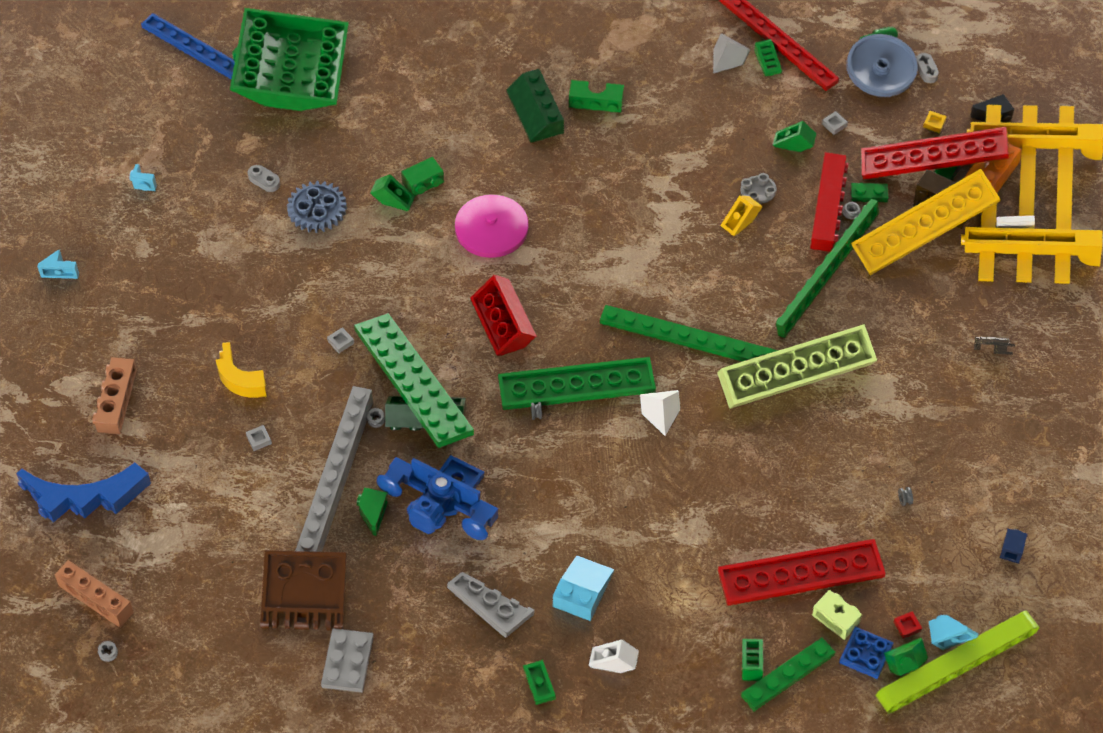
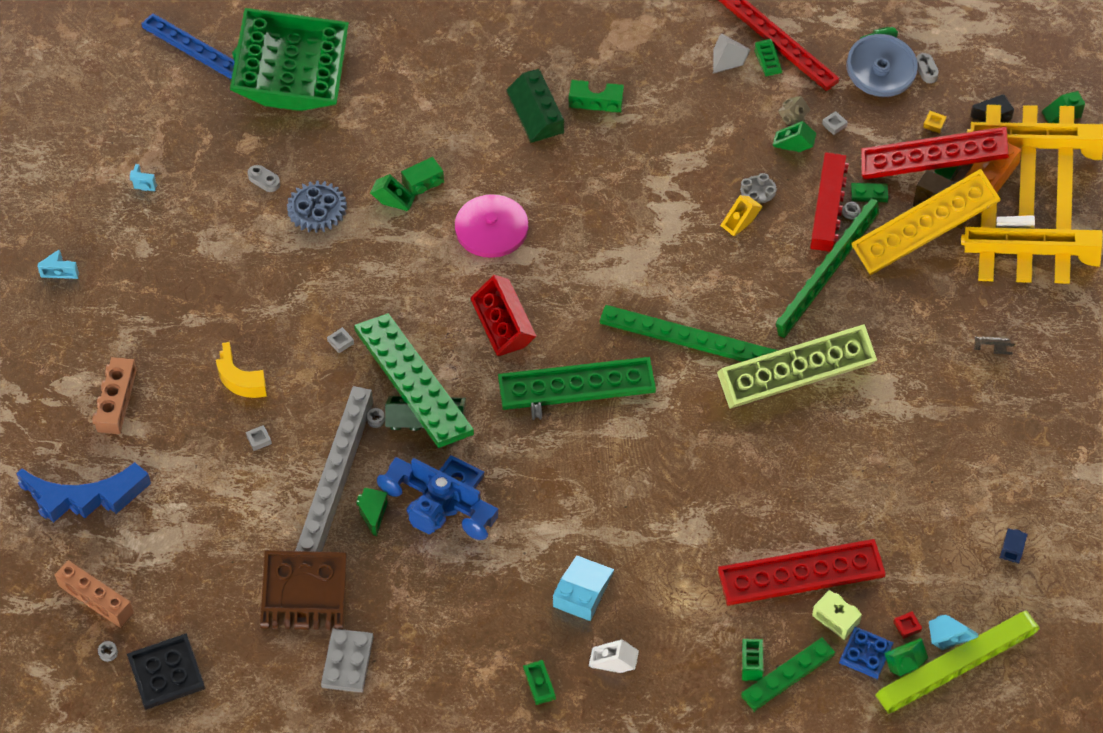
light grey wing [447,572,535,638] -> none
white slope [640,390,680,436] -> none
dark grey bush [898,487,913,506] -> none
none -> black plate [127,633,206,710]
none -> dark tan brick [778,96,811,125]
none -> green slope [1042,91,1085,123]

